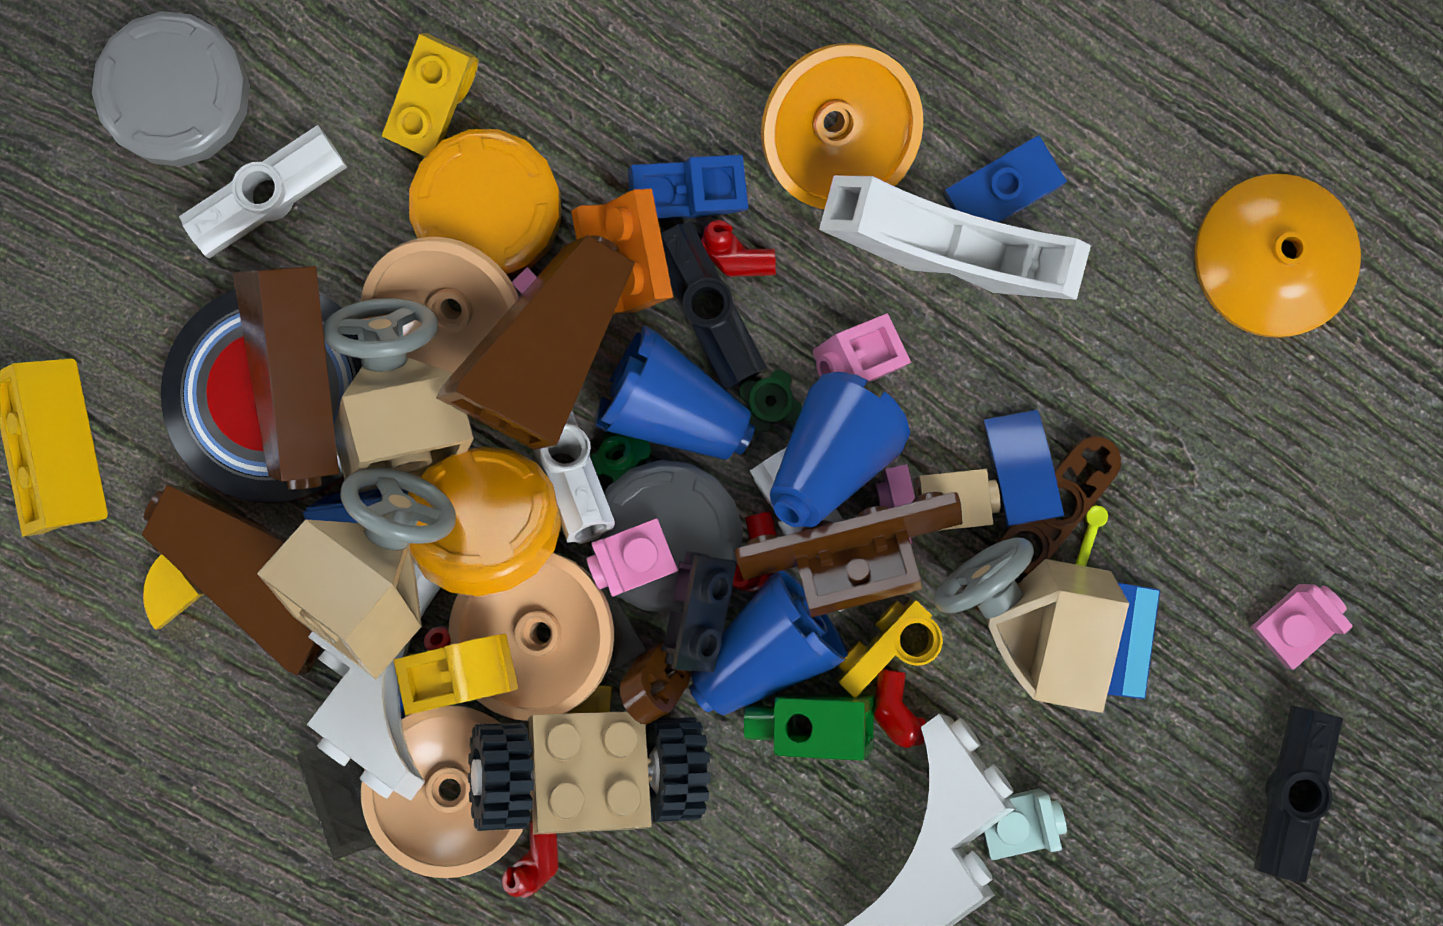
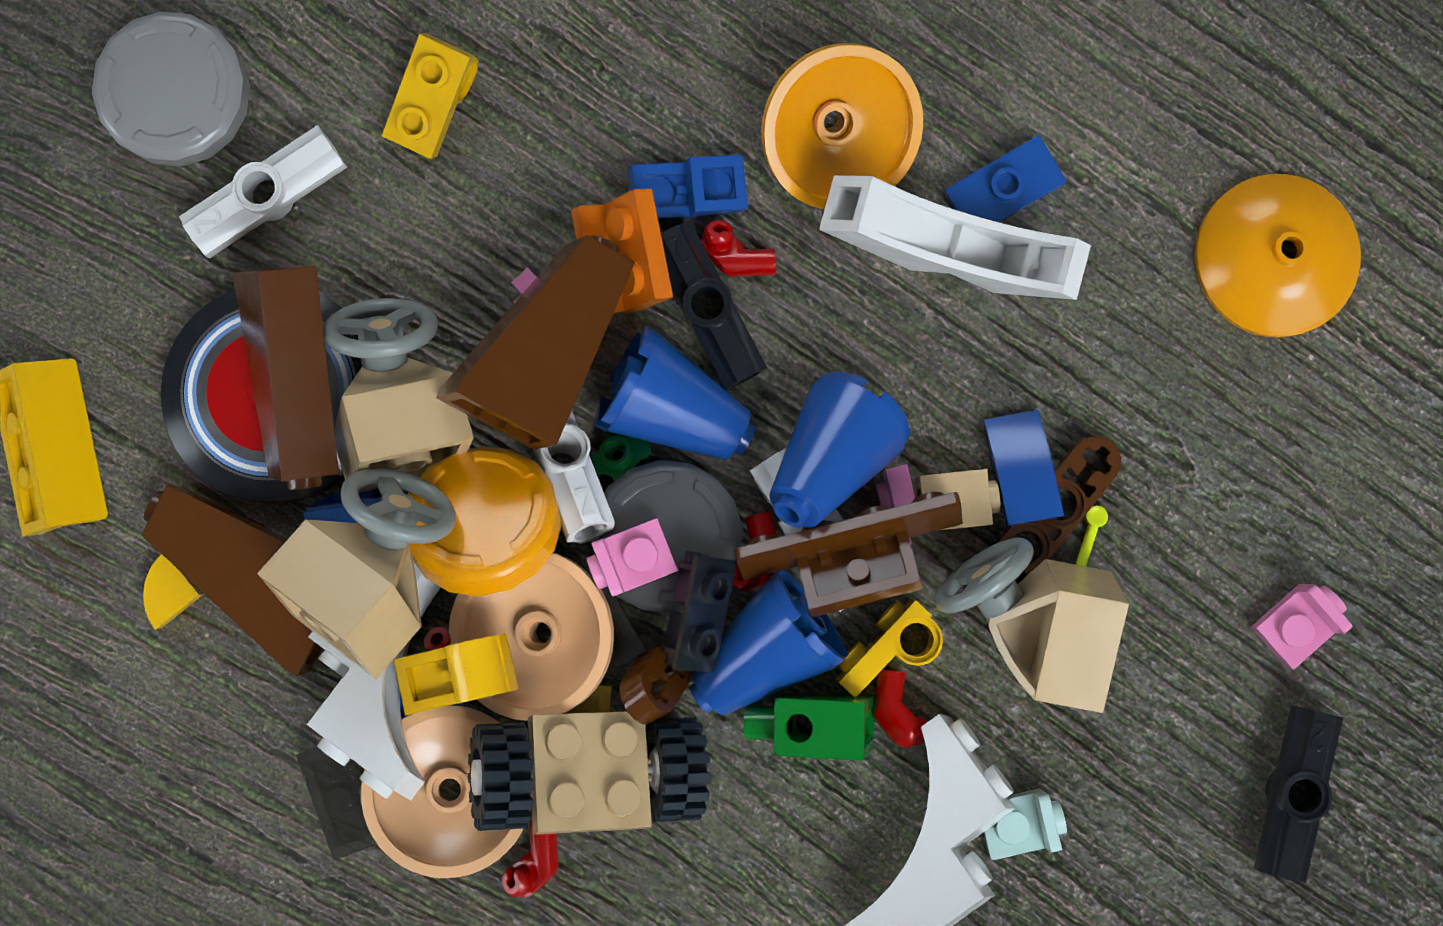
light nougat dish [361,237,519,373] -> none
light orange piece [409,129,561,278] -> none
dark green plate [740,370,802,432] -> none
bright pink bracket [813,313,911,384] -> none
medium azure slope [1107,583,1160,699] -> none

